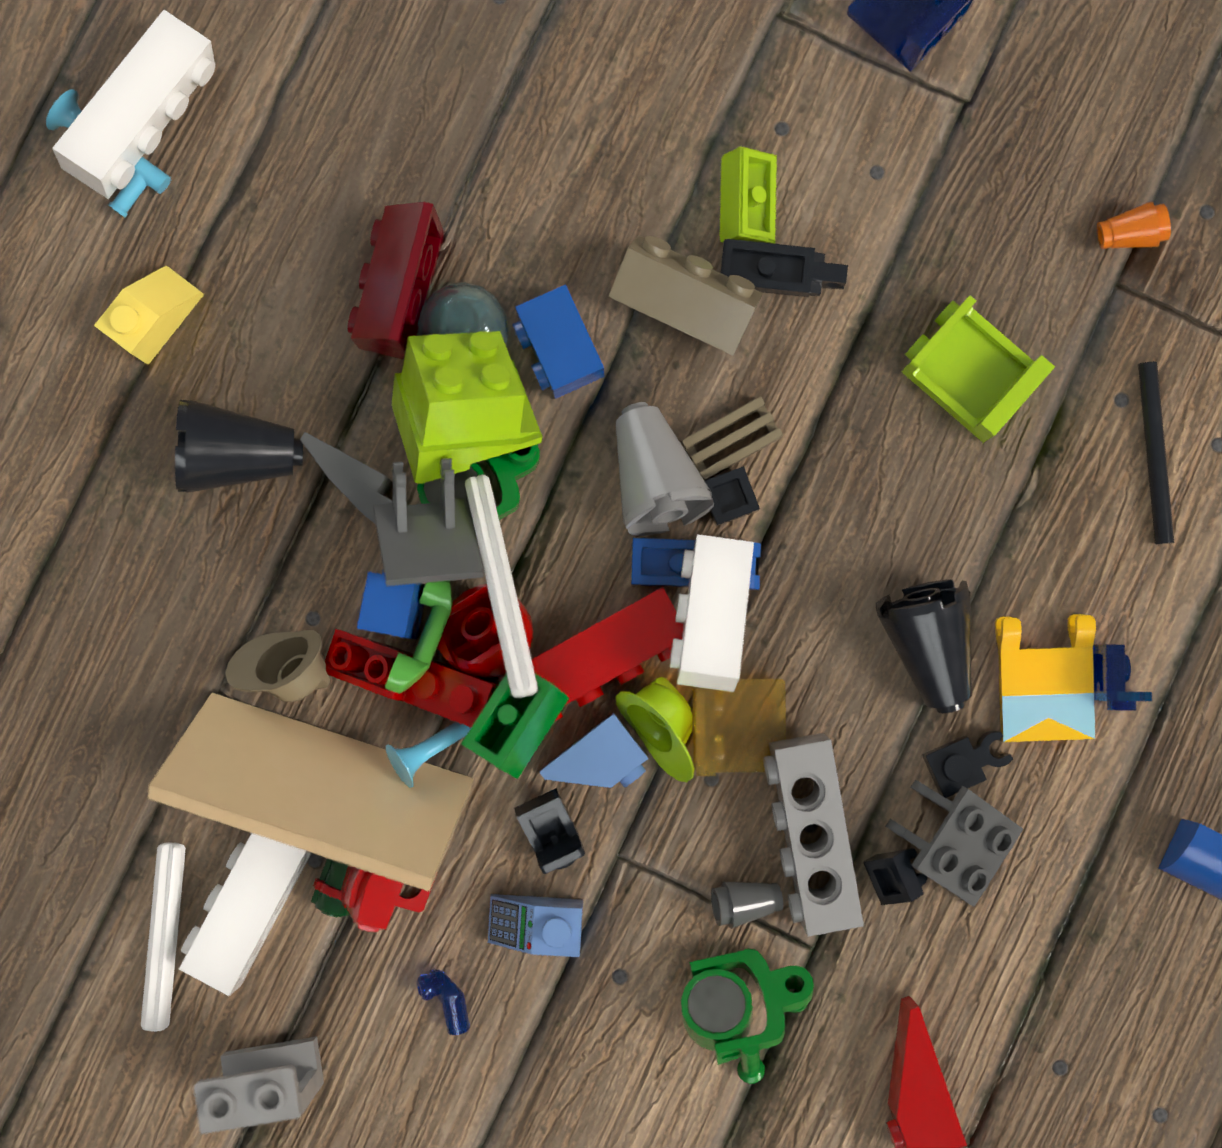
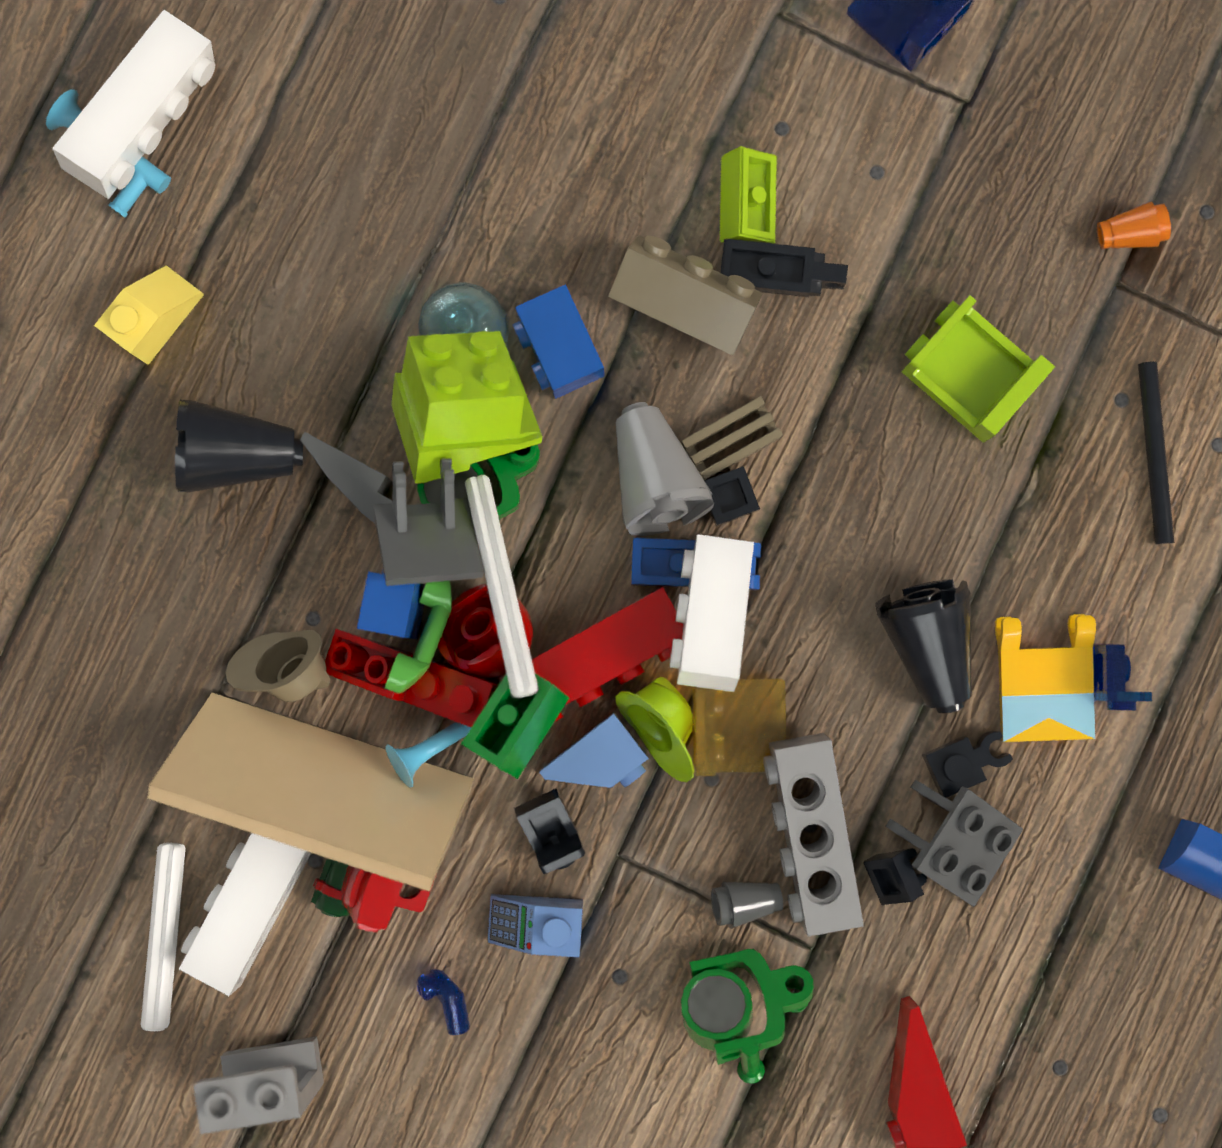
dark red slope [347,202,444,360] -> none

